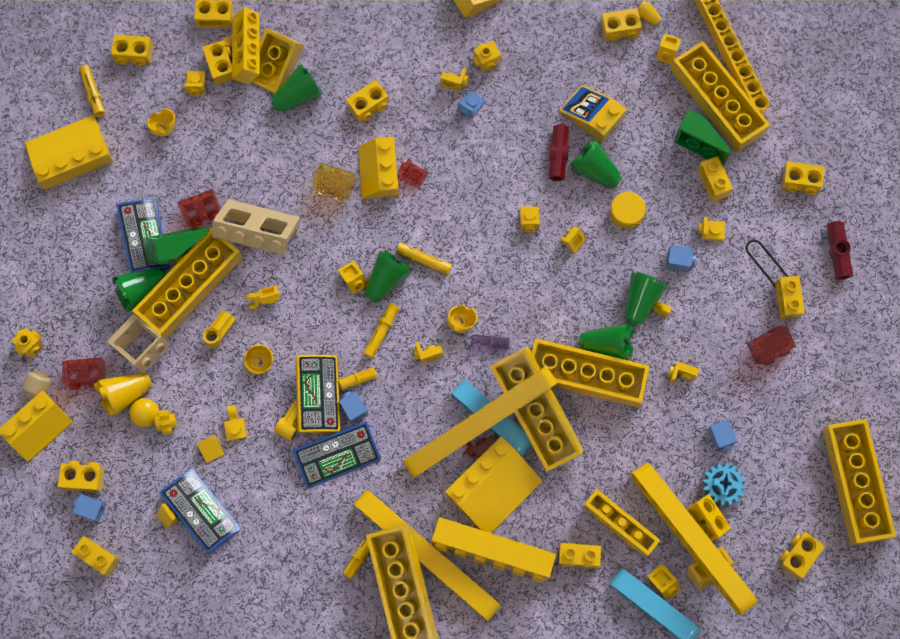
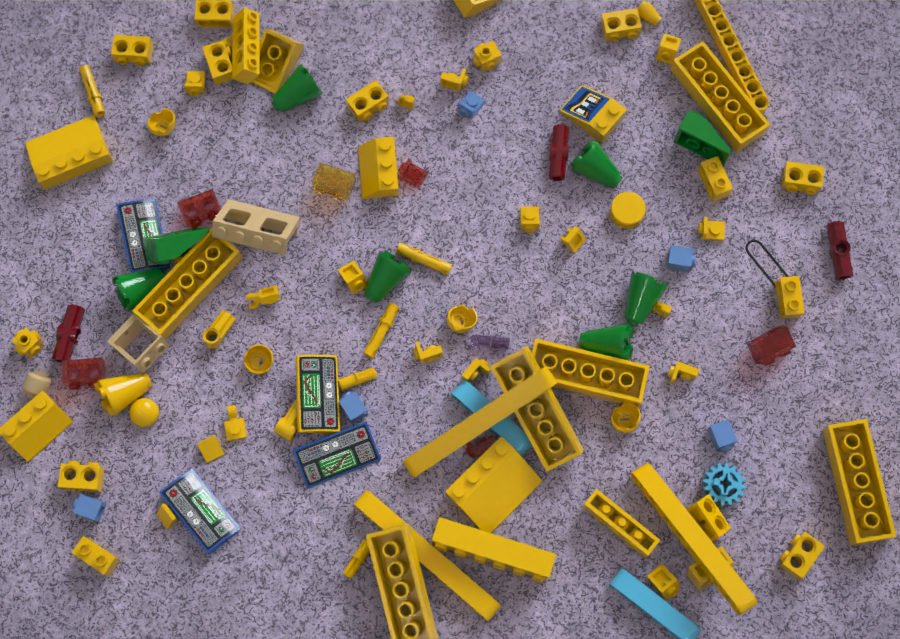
yellow gear [155,410,177,435] -> none
yellow brick [558,543,601,569] -> none
none -> dark red piece [52,304,85,364]
none -> yellow tile [396,95,415,110]
none -> yellow bracket [461,358,491,382]
none -> yellow hair [611,402,641,433]

